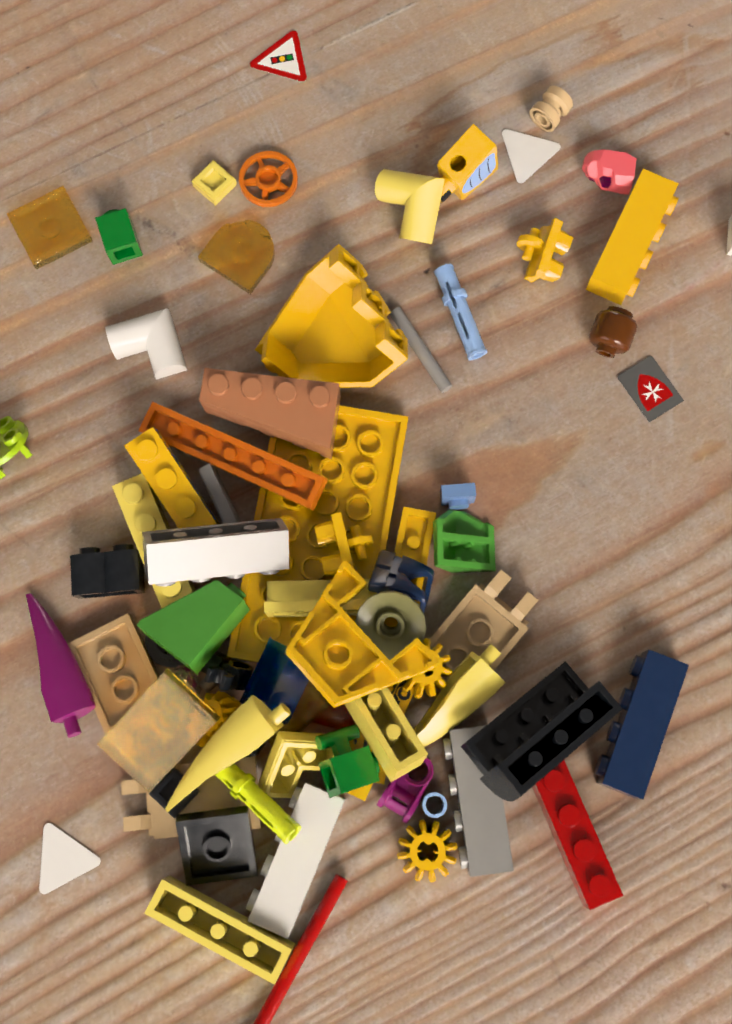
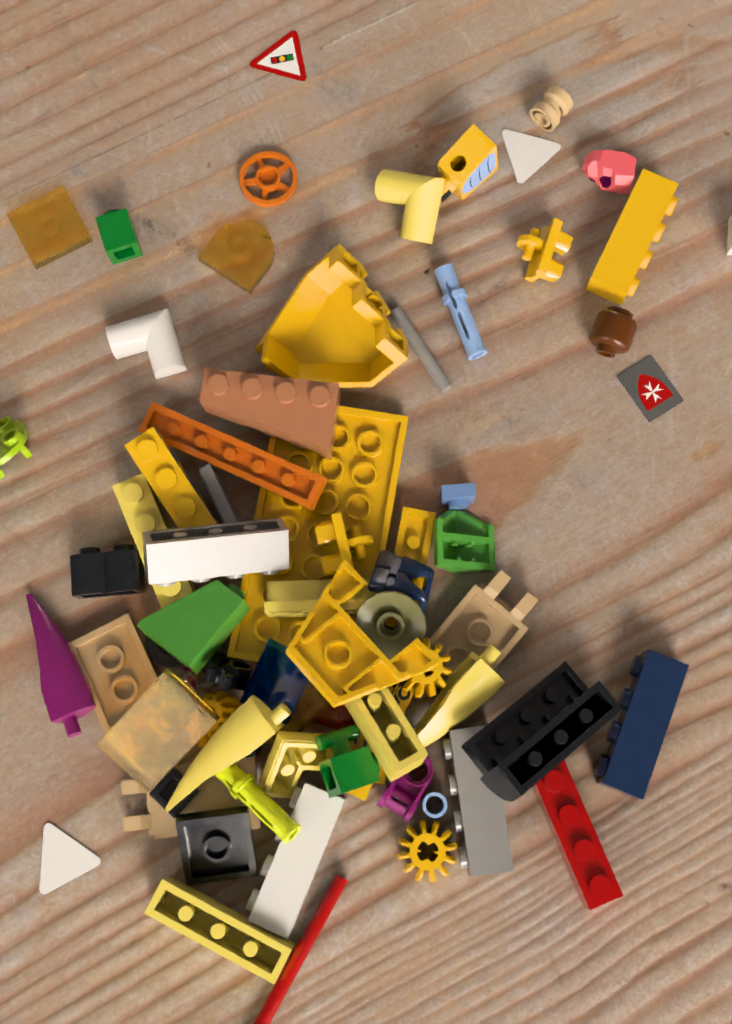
light yellow tile [191,160,237,206] -> none

